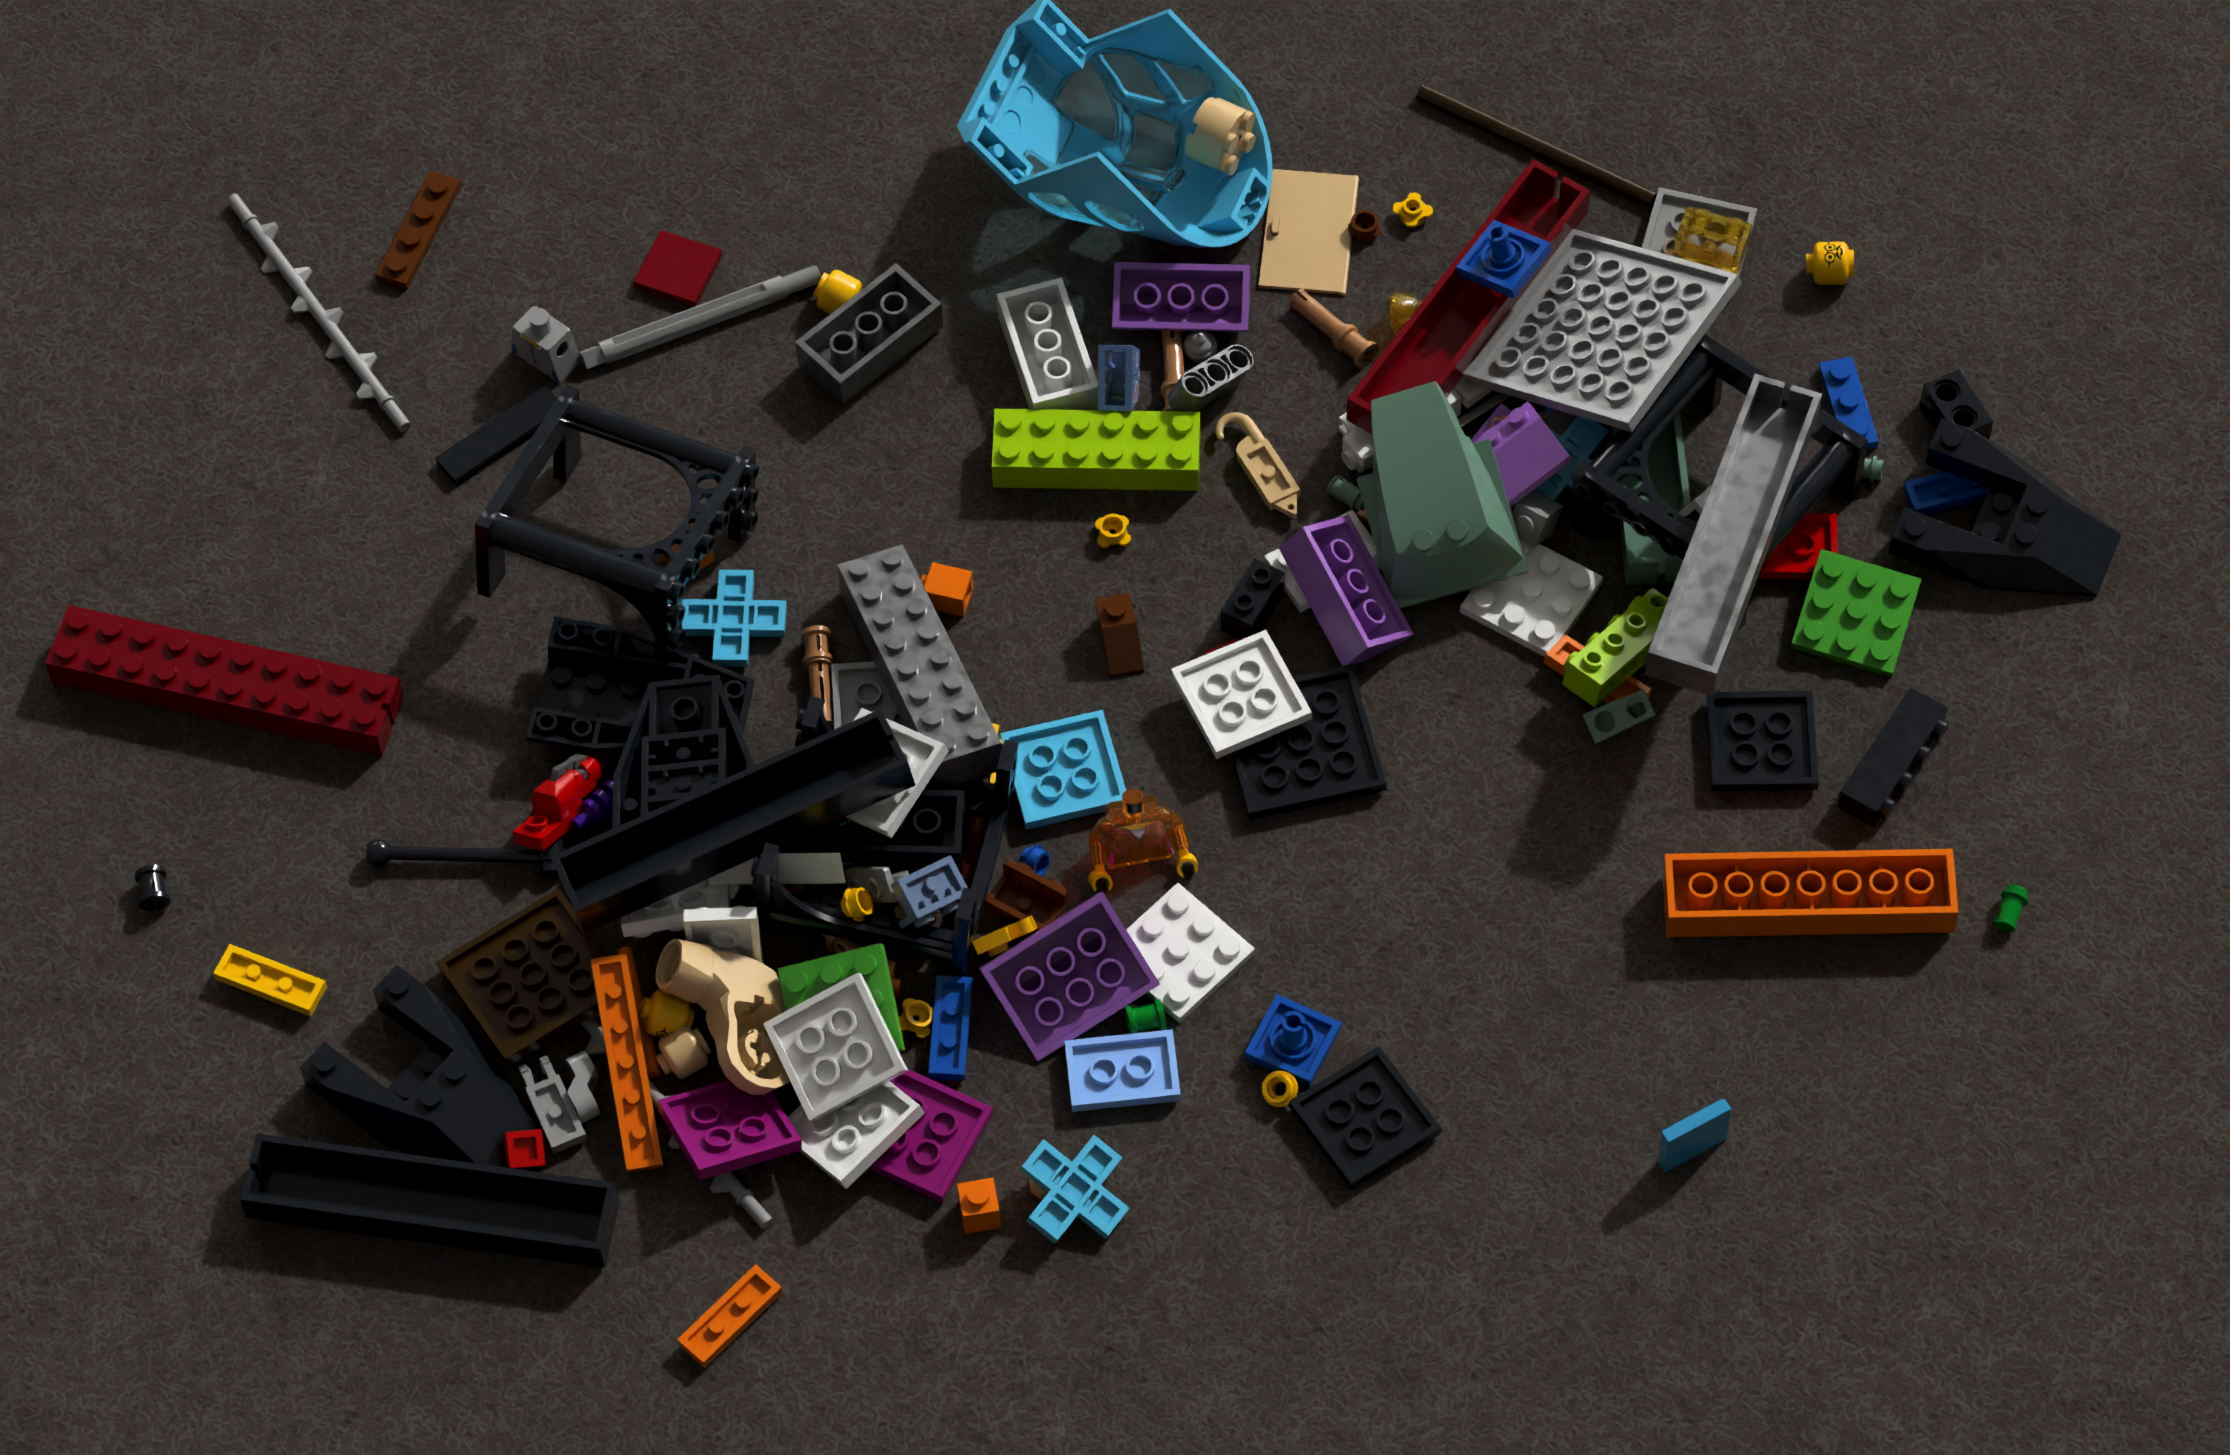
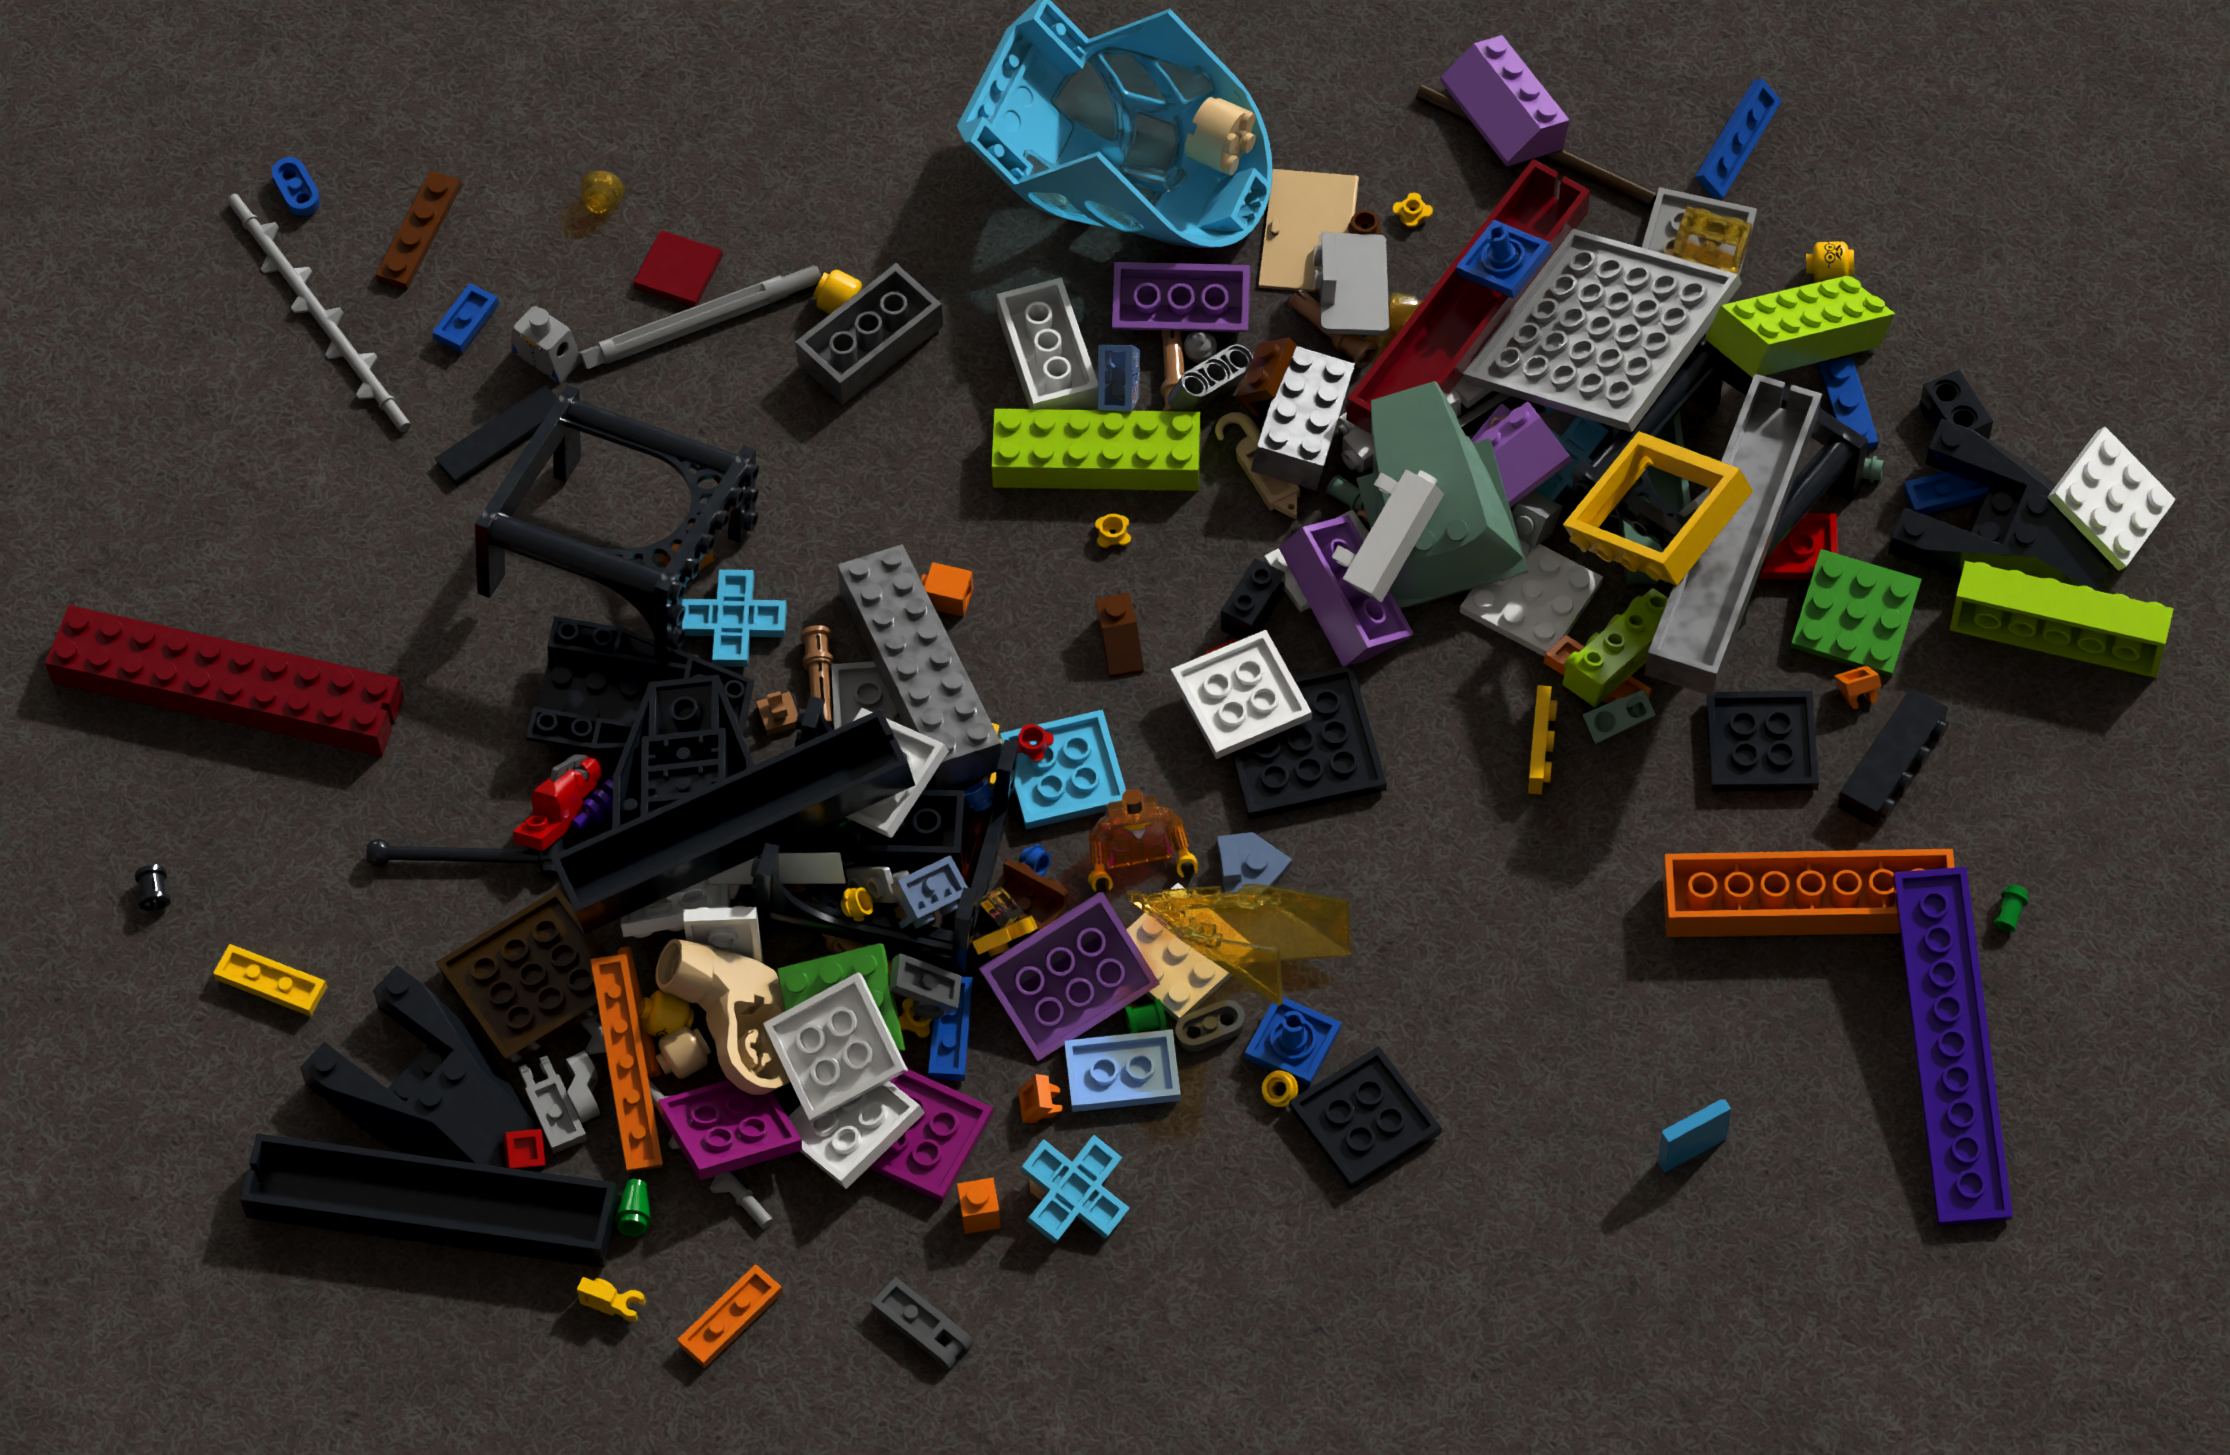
none -> blue plate [272,157,320,216]
none -> blue plate [432,283,499,353]
none -> yellow plate [577,1277,646,1322]
none -> clear yellow cone [581,170,625,214]
none -> green cone [614,1179,651,1236]
none -> medium nougat tile [756,691,798,736]
none -> dark grey plate [871,1276,974,1370]
none -> dark grey plate [889,953,962,1019]
none -> blue plate [965,781,995,812]
none -> clear smoke tile [978,887,1024,928]
none -> red plate [1014,724,1054,762]
none -> orange tile [1018,1074,1062,1124]
none -> clear yellow windscreen [1127,884,1352,1006]
none -> dark grey plate [1175,1000,1245,1052]
none -> sand blue plate [1217,832,1292,904]
none -> reddish brown bracket [1236,337,1297,416]
none -> brick [1250,346,1355,491]
none -> light grey bracket [1313,232,1389,335]
none -> white brick [1332,469,1444,603]
none -> medium lavender slope [1440,35,1569,167]
none -> yellow plate [1528,685,1557,795]
none -> yellow window [1563,431,1753,586]
none -> blue plate [1695,79,1782,199]
none -> lime brick [1705,276,1895,378]
none -> orange tile [1834,665,1882,709]
none -> dark purple plate [1893,867,2013,1226]
none -> lime brick [1950,561,2174,678]
none -> white plate [2047,427,2176,571]

